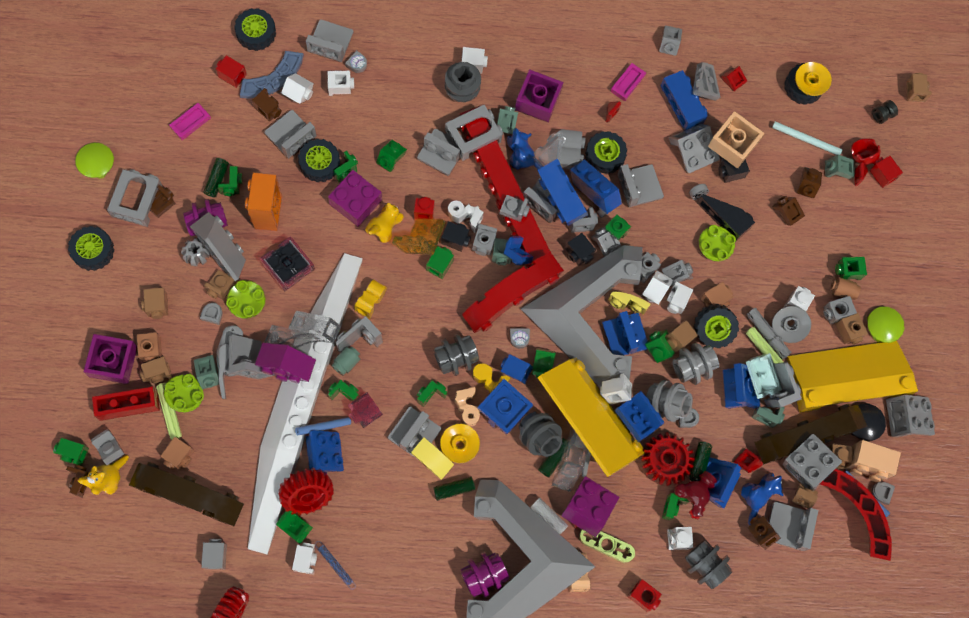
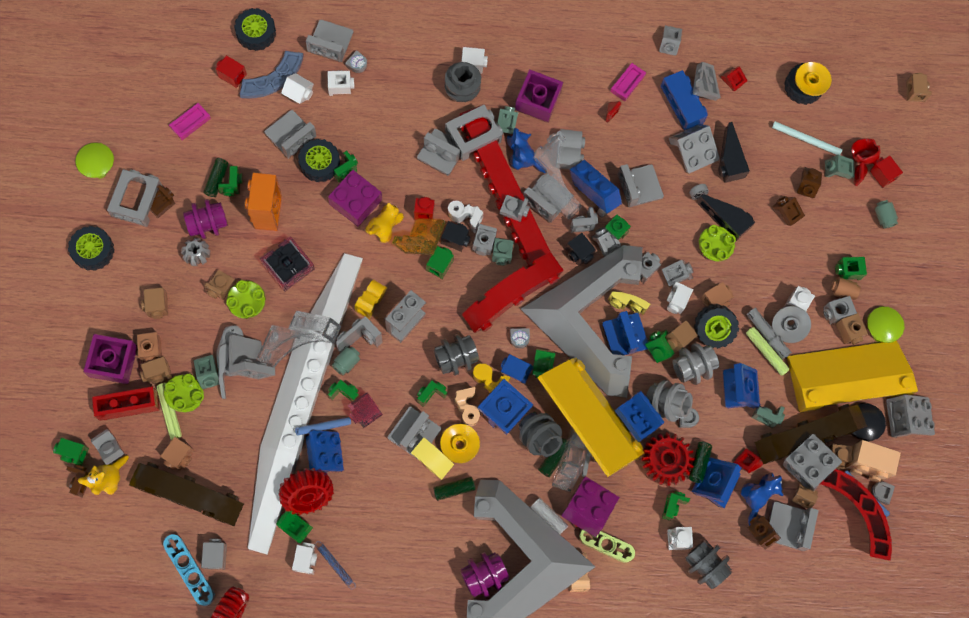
light grey slope [190,212,246,281] -> none
light grey tile [200,303,223,325] -> none
reddish brown brick [252,88,282,122] -> none
magenta brick [255,343,316,384] -> none
green bracket [376,140,407,172] -> none
blue bracket [503,236,534,265] -> none
blue wedge [537,159,588,226] -> none
black wheel [585,131,627,174] -> none
white brick [600,374,632,404] -> none
red brick [627,579,662,612] -> none
white brick [642,271,673,305] -> none
dark red animal [674,471,717,520] -> none
light nougat brick [708,111,764,168] -> none
light aqua hinge [746,353,782,399] -> none
light grey bracket [764,362,802,408] -> none
pearl dark grey wheel [872,100,898,124] -> none
none -> medium azure beam [163,534,215,606]
none -> light grey panel [385,290,426,343]
none -> sand green brick [874,200,898,229]

